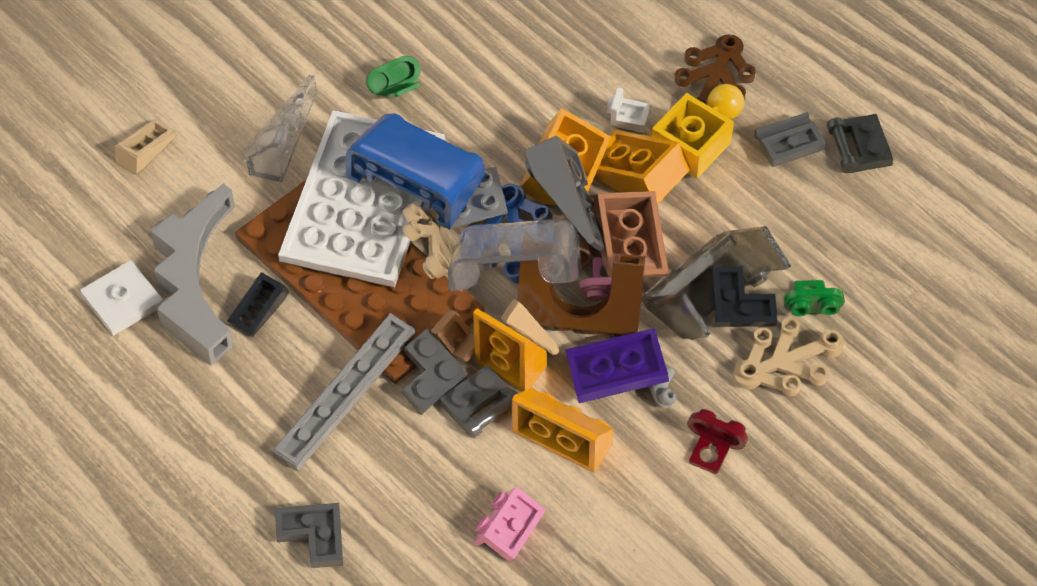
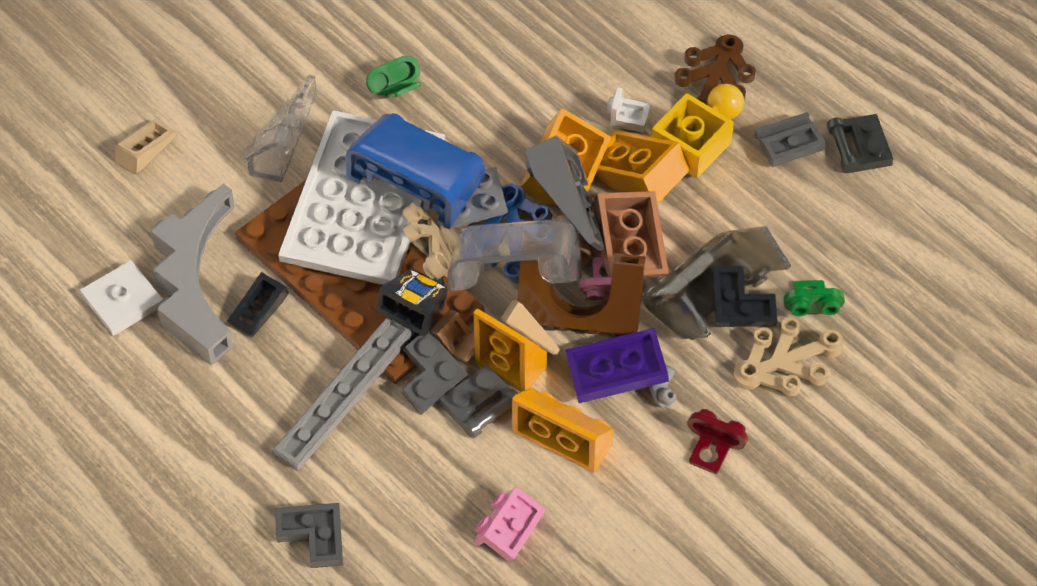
none -> black torso [375,270,448,337]

